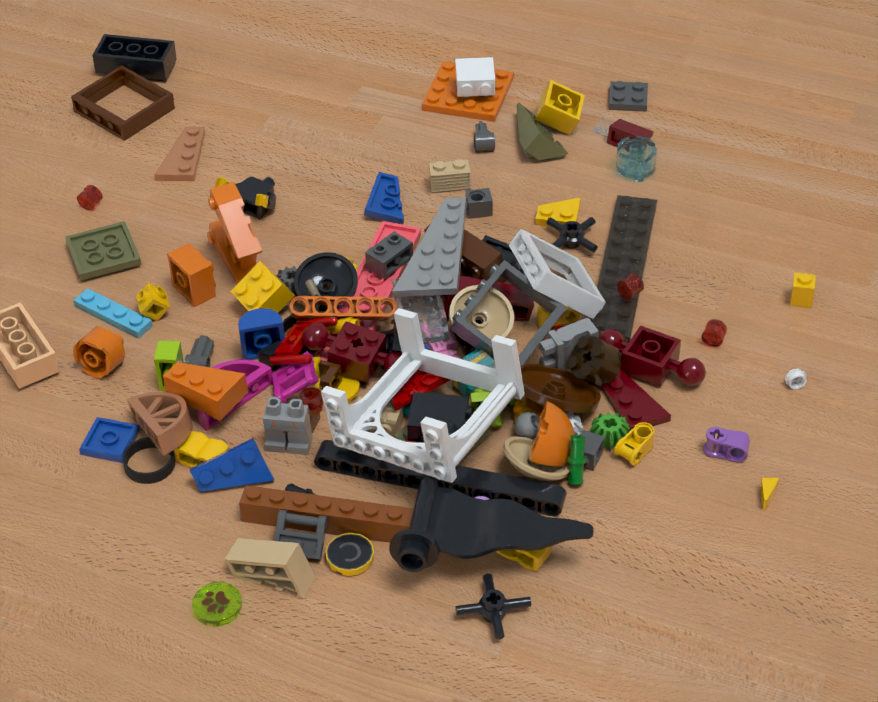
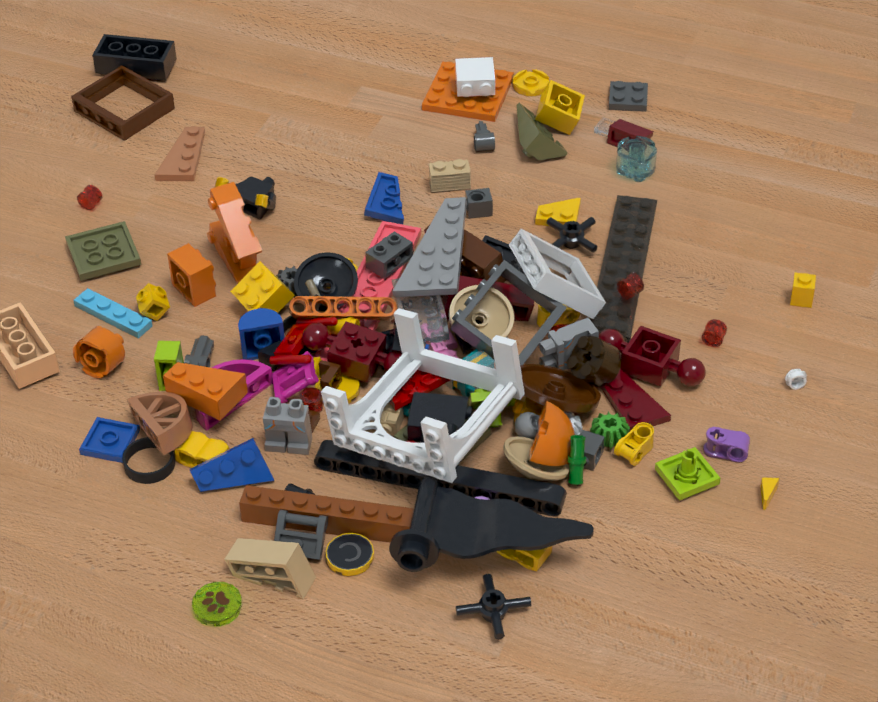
none -> yellow tile [513,69,549,97]
none -> lime plate [655,447,721,501]

